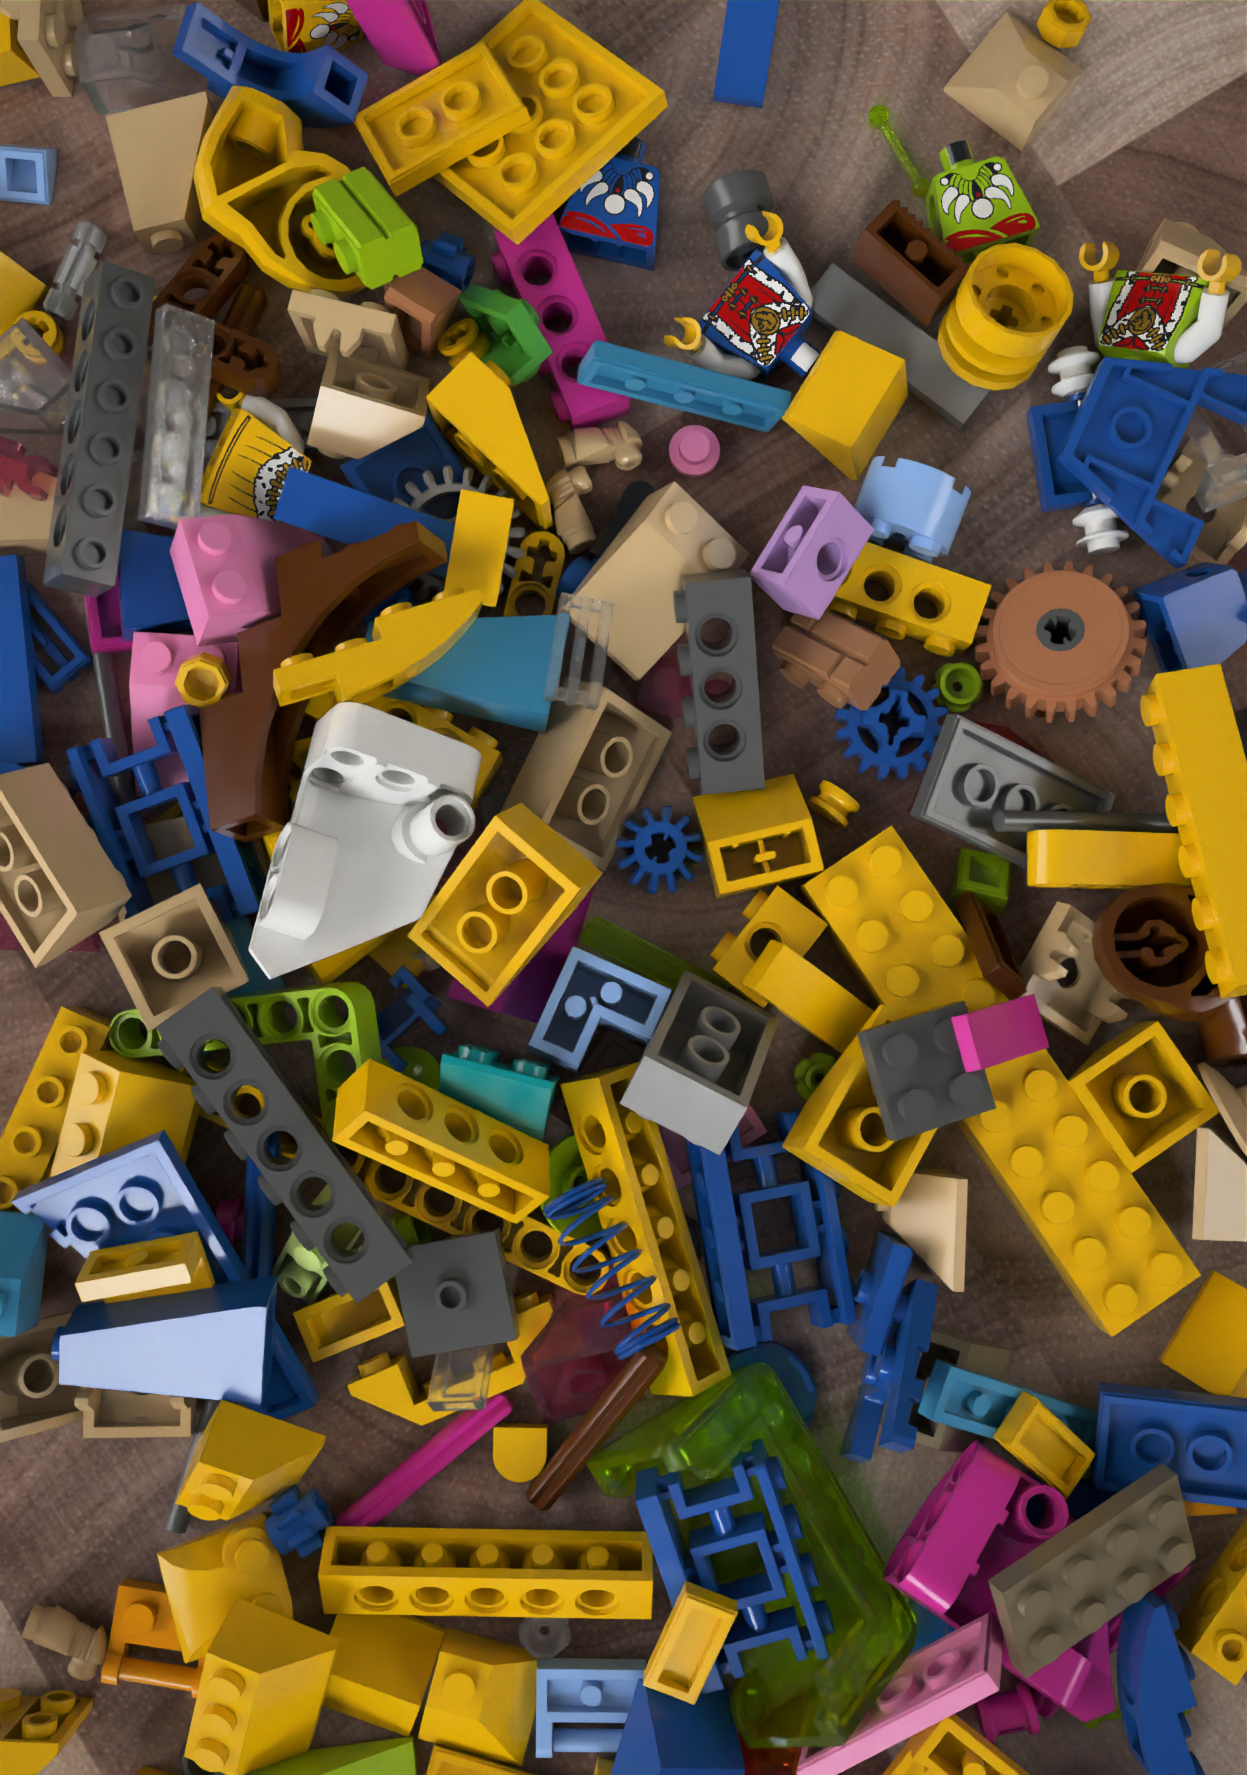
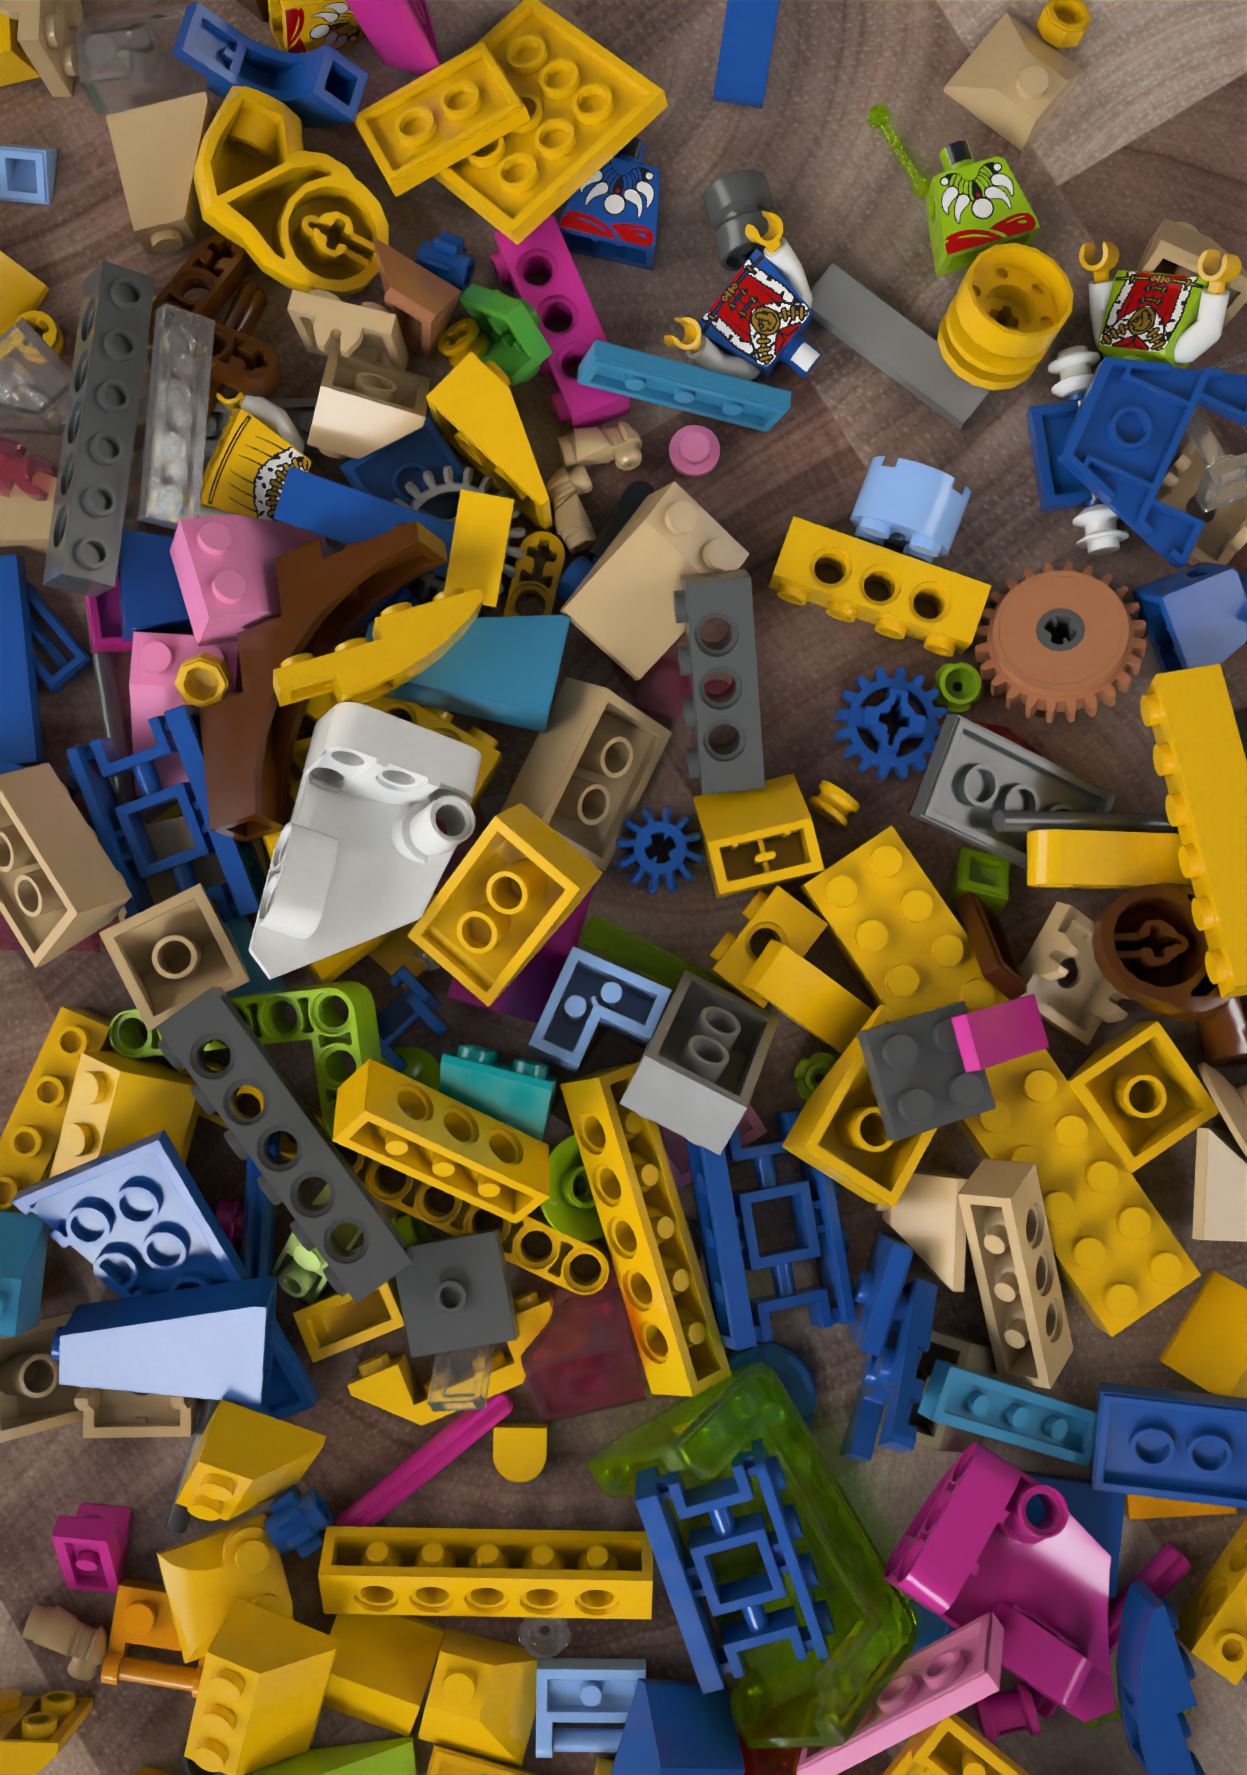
light grey axle [43,221,107,322] -> none
yellow panel [75,1231,215,1304] -> none
lime brick [310,166,424,290] -> none
reddish brown axle [526,1343,668,1511] -> none
blue piece [542,1177,681,1360] -> none
clear tile [543,592,615,711] -> none
yellow tile [643,1581,738,1705] -> none
lavender brick [749,485,874,620] -> none
medium nougat brick [771,609,900,711] -> none
yellow slope [782,331,909,480] -> none
reddish brown brick [851,200,970,327] -> none
dark tan plate [988,1463,1196,1679] -> none
yellow tile [993,1391,1096,1500] -> none
none -> dark pink slope [51,1503,132,1594]
none -> tan brick [958,1159,1074,1389]

